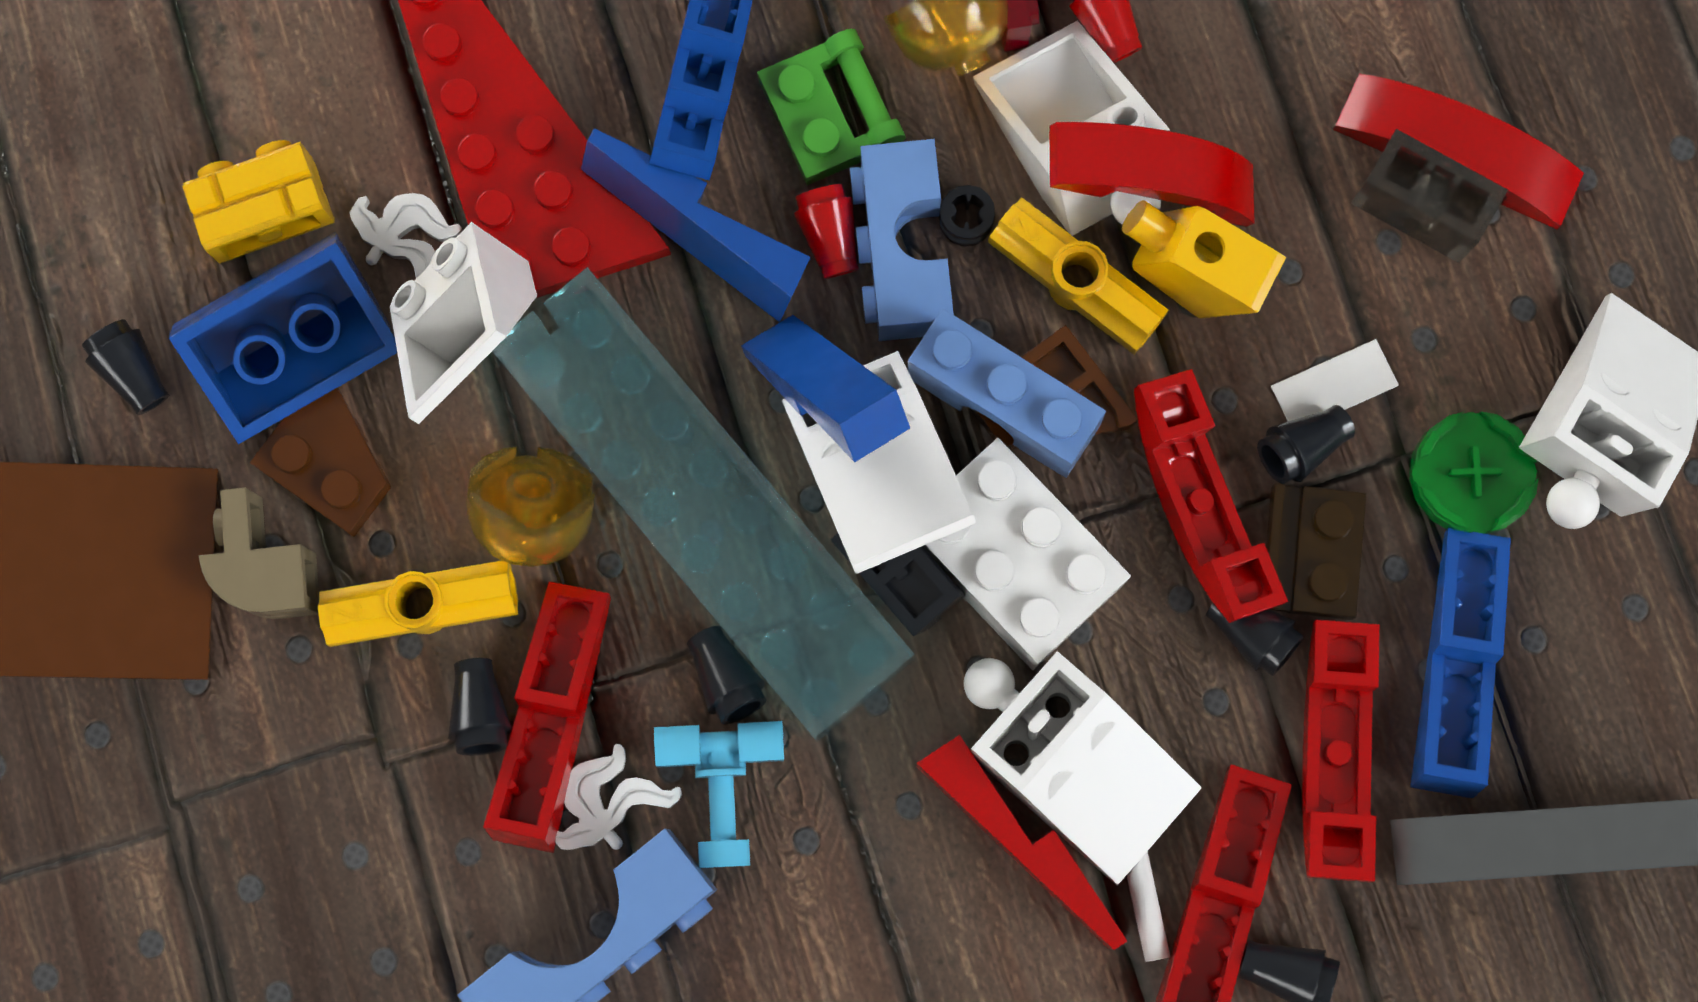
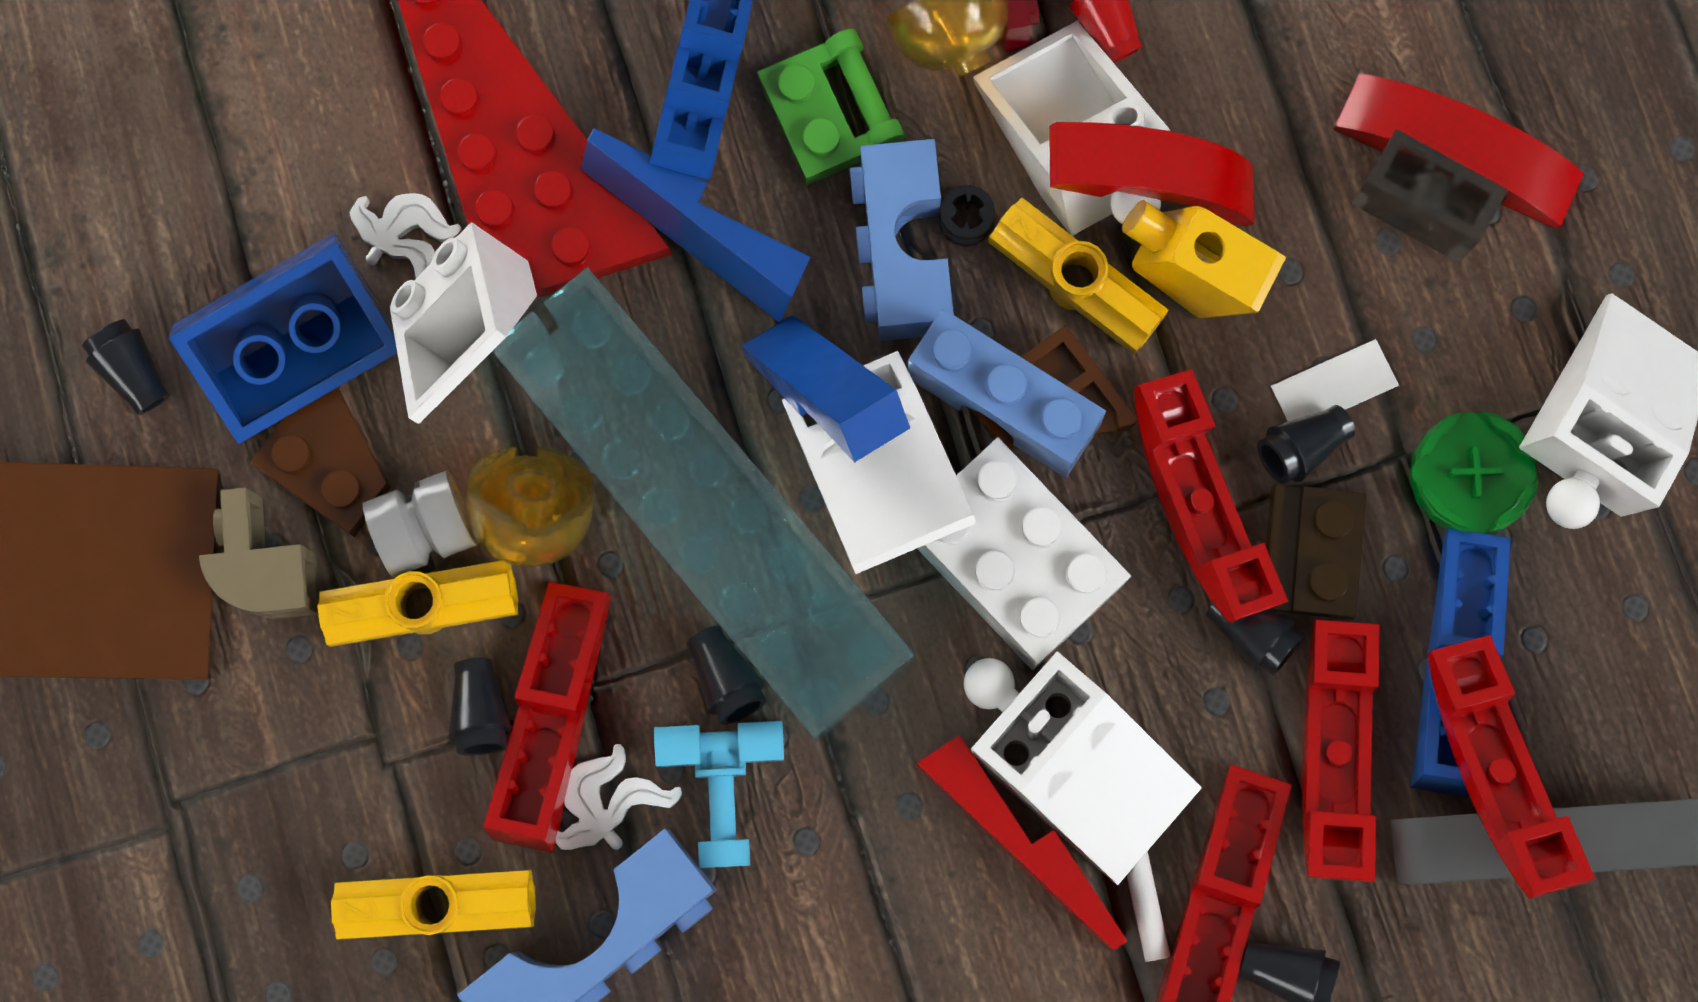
yellow brick [182,140,335,264] -> none
red cone [793,184,859,279] -> none
black hinge [830,533,966,637] -> none
none -> yellow piece [331,870,536,940]
none -> light grey wheel [363,470,478,578]
none -> red slope [1427,635,1595,899]

